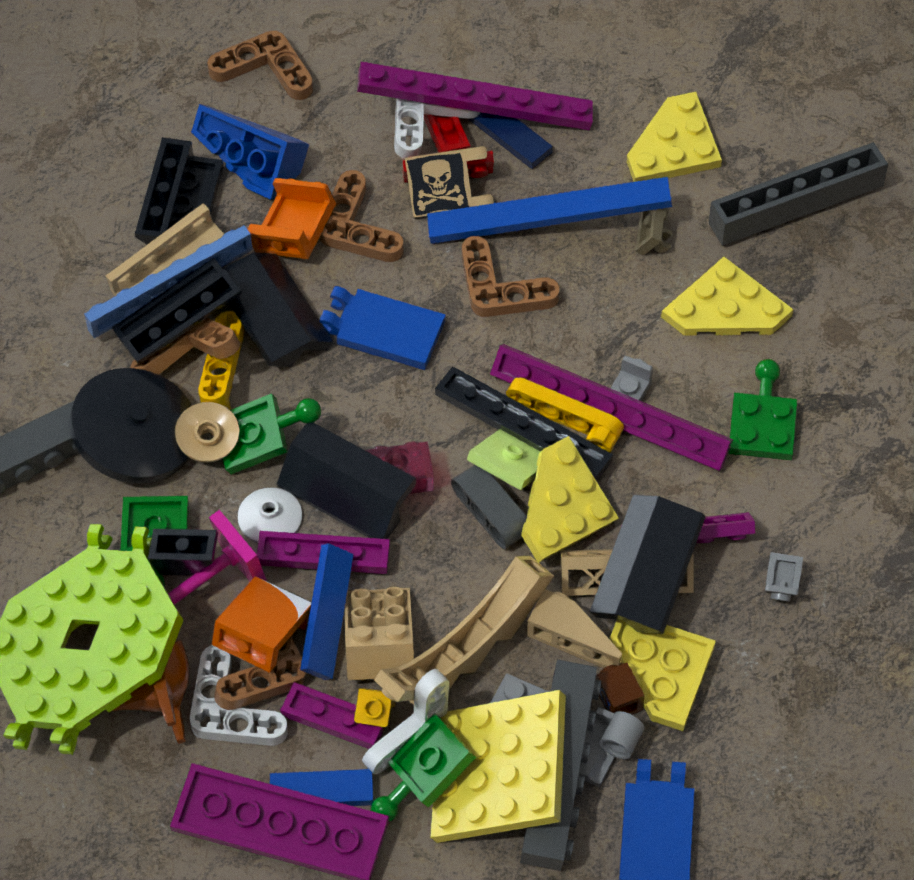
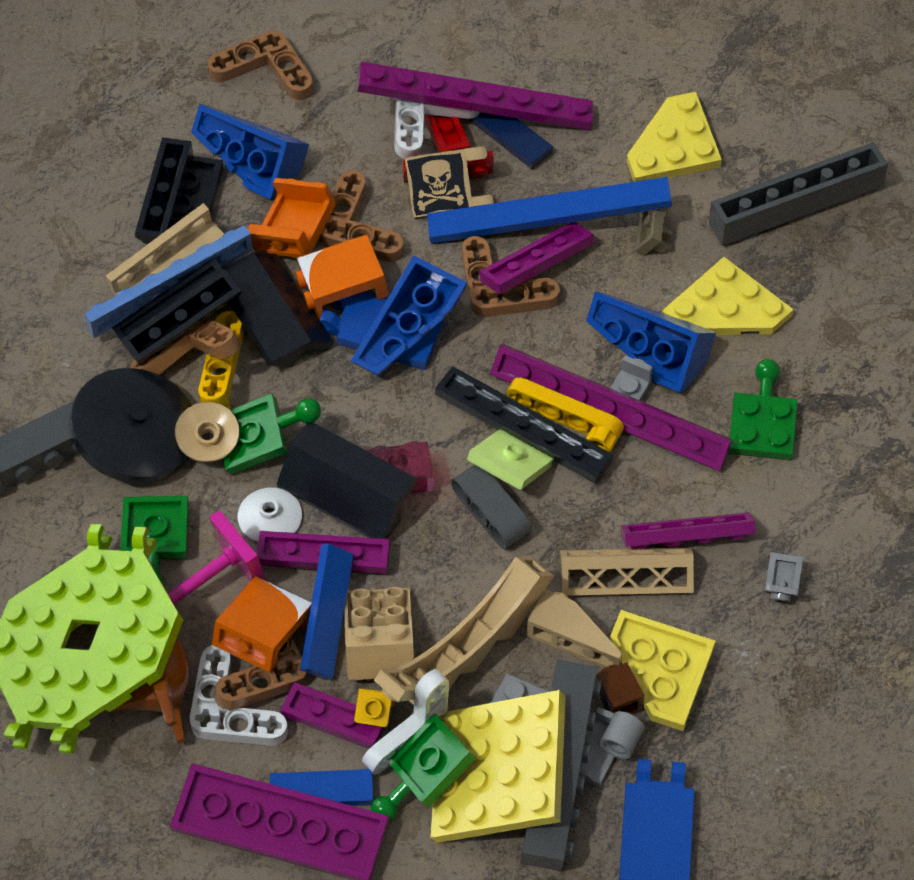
black slope [148,529,218,576] -> none
light yellow plate [521,436,619,563] -> none
black slope [590,495,706,634] -> none
none -> orange panel [295,234,389,319]
none -> blue wedge [351,255,468,376]
none -> magenta plate [480,222,594,295]
none -> blue wedge [586,292,716,393]

